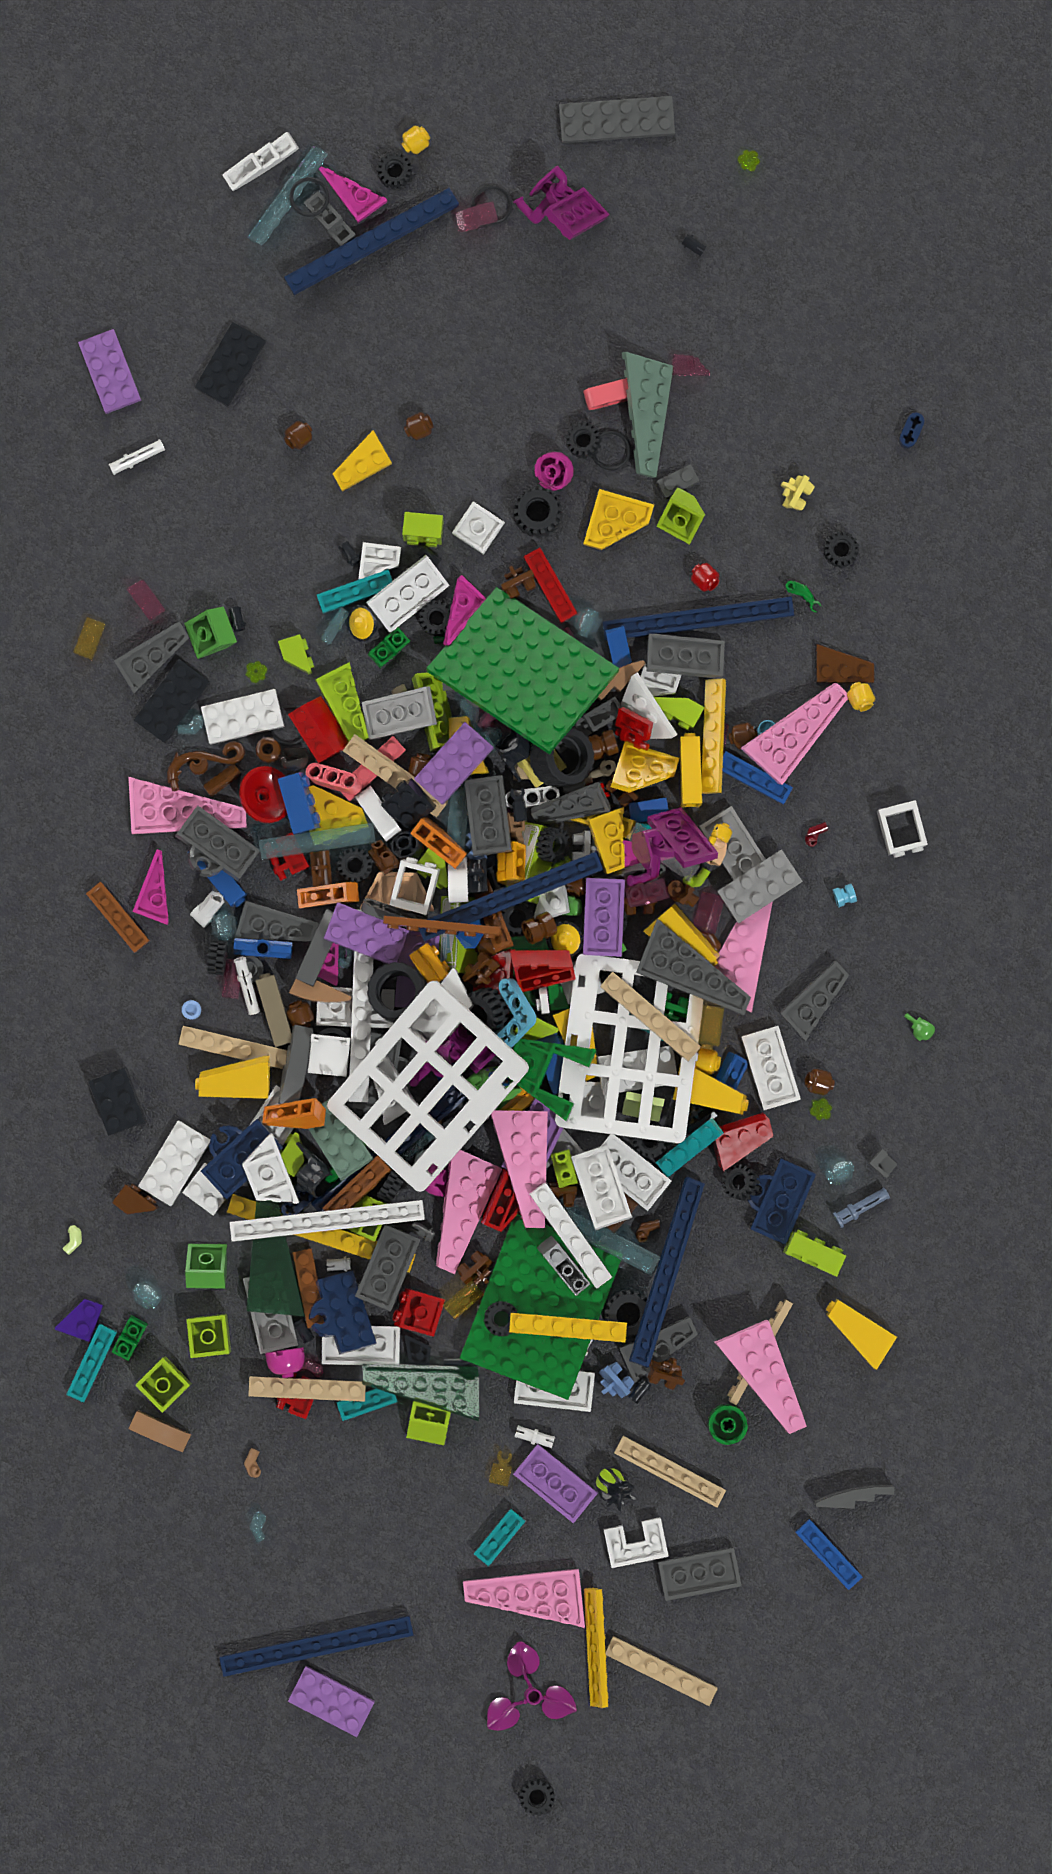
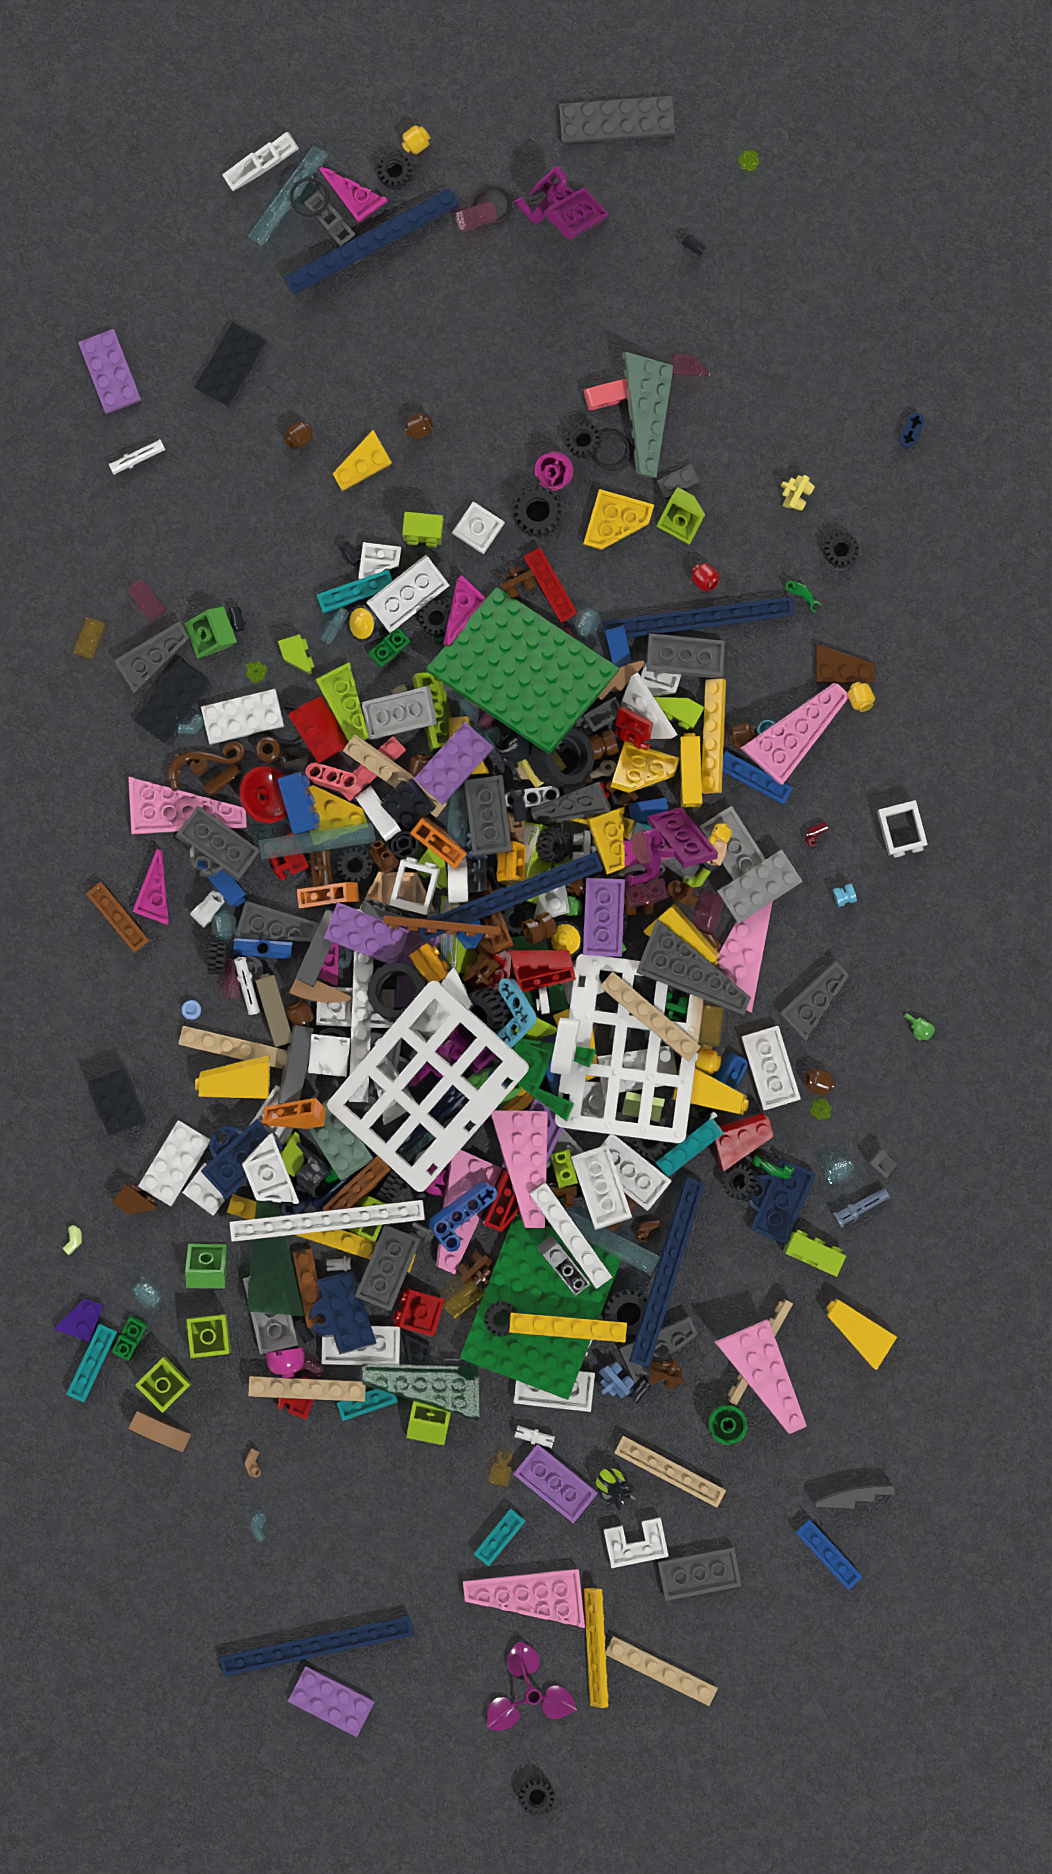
none -> blue beam [429,1181,497,1252]
none -> white beam [551,1017,580,1076]
none -> green arm [752,1153,794,1179]

